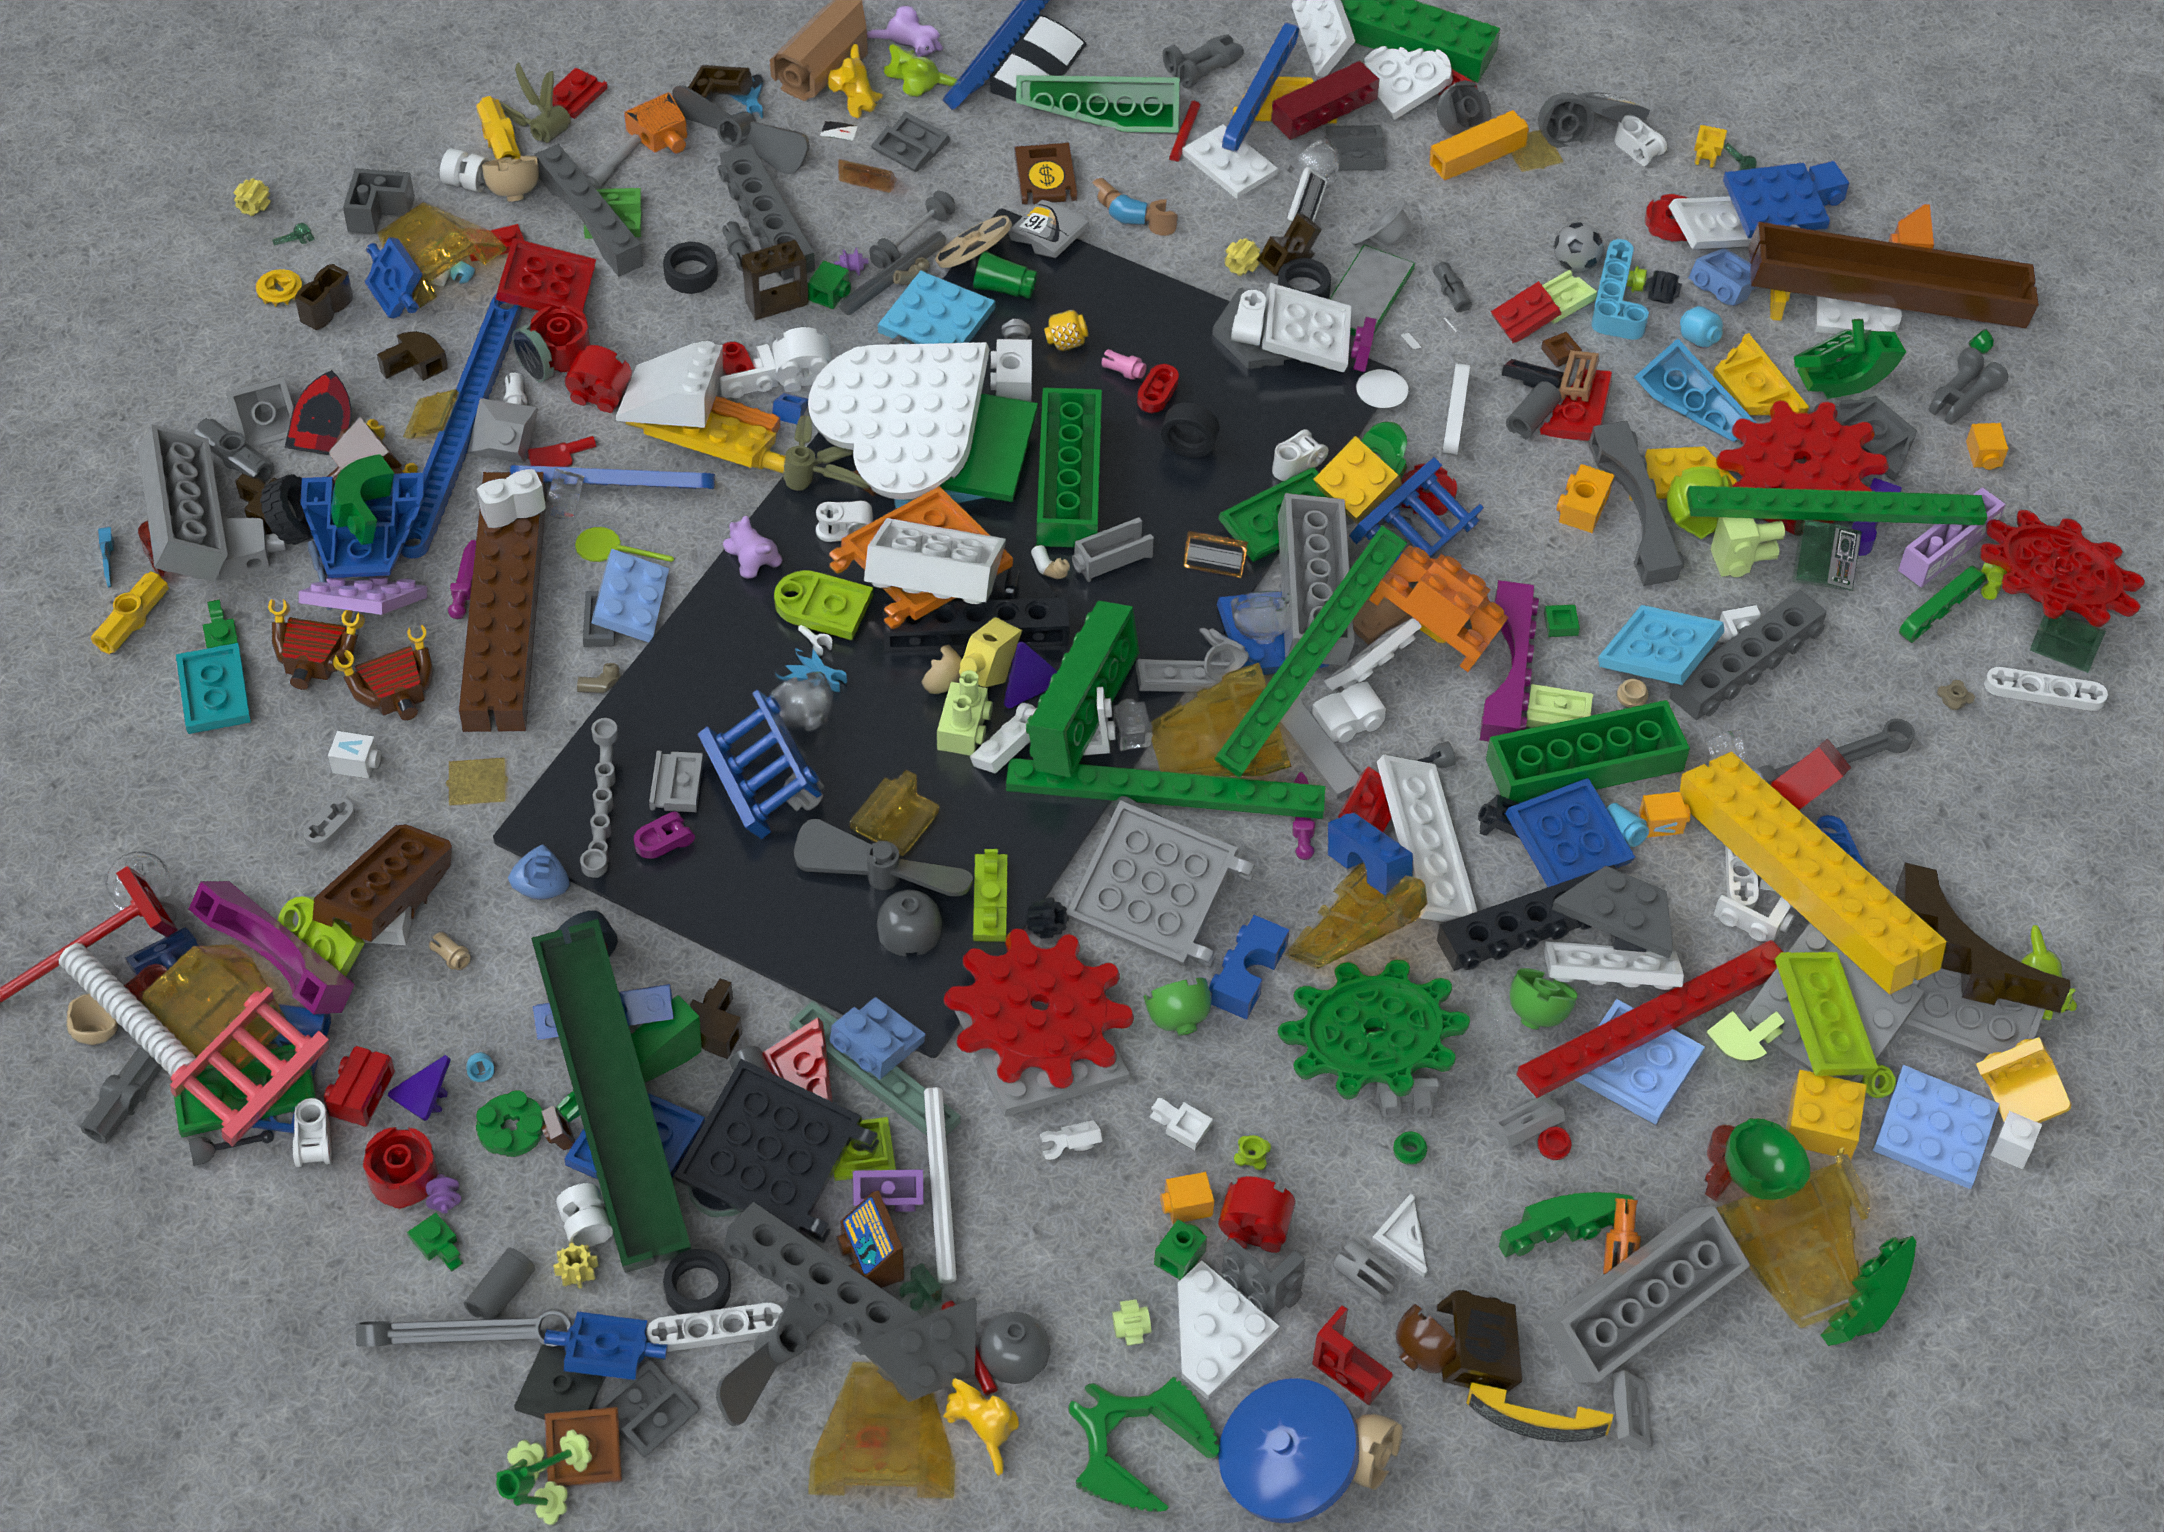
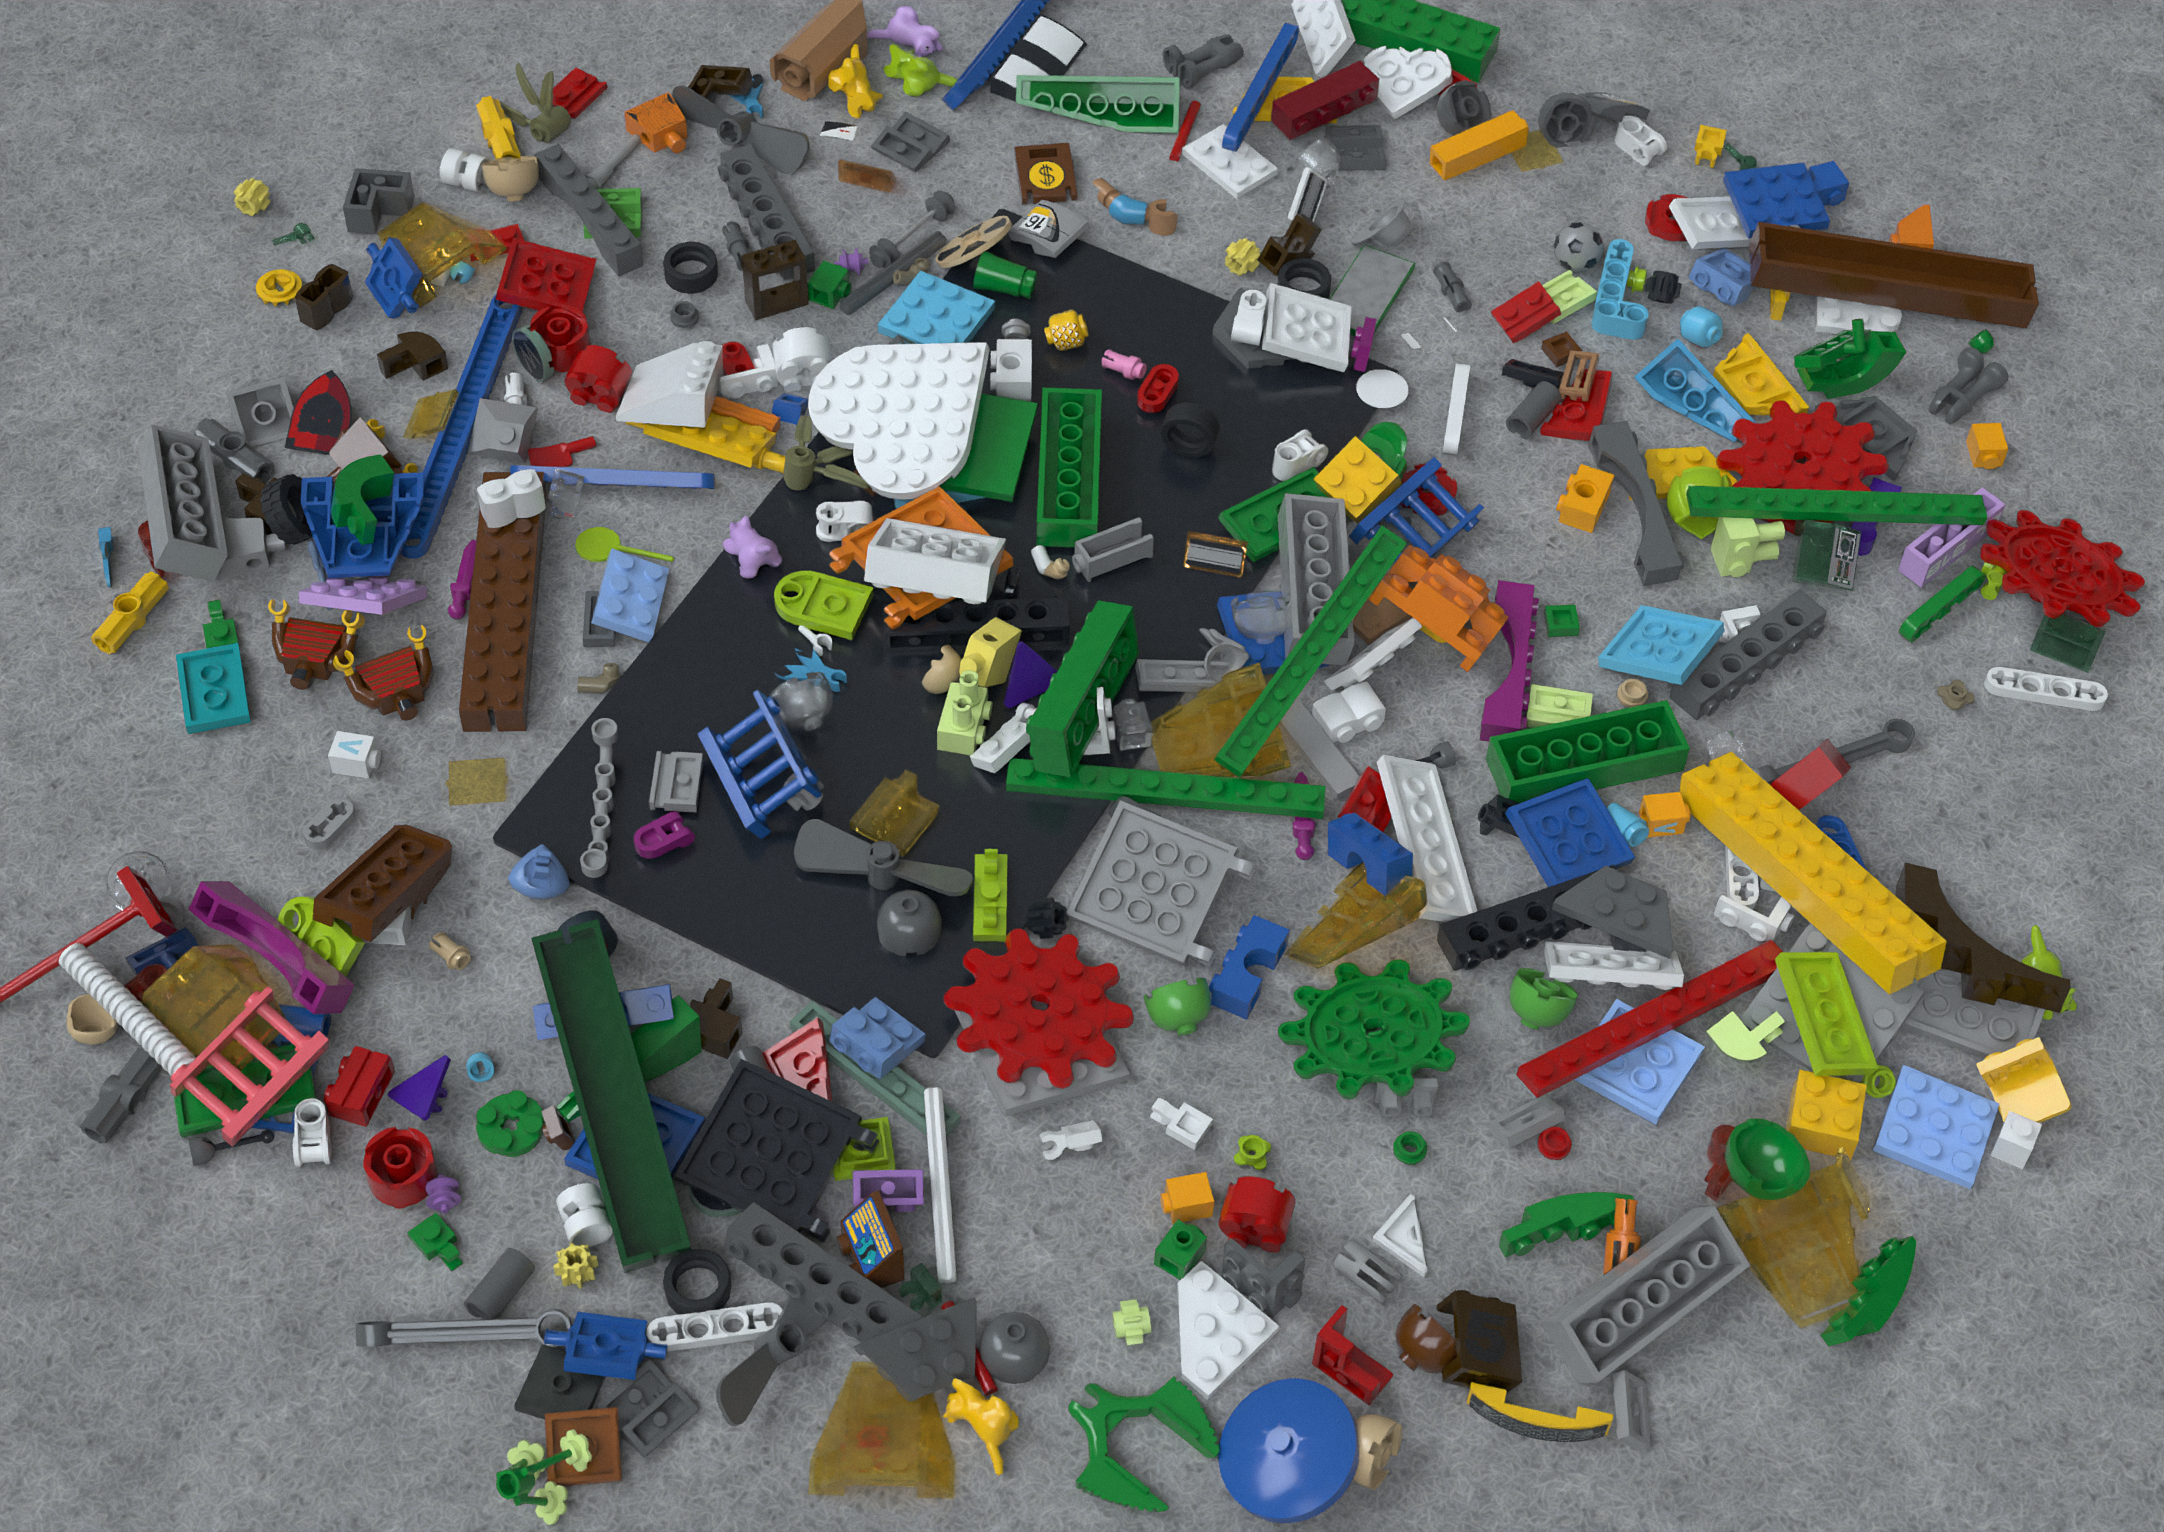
none -> dark grey plate [670,301,699,328]

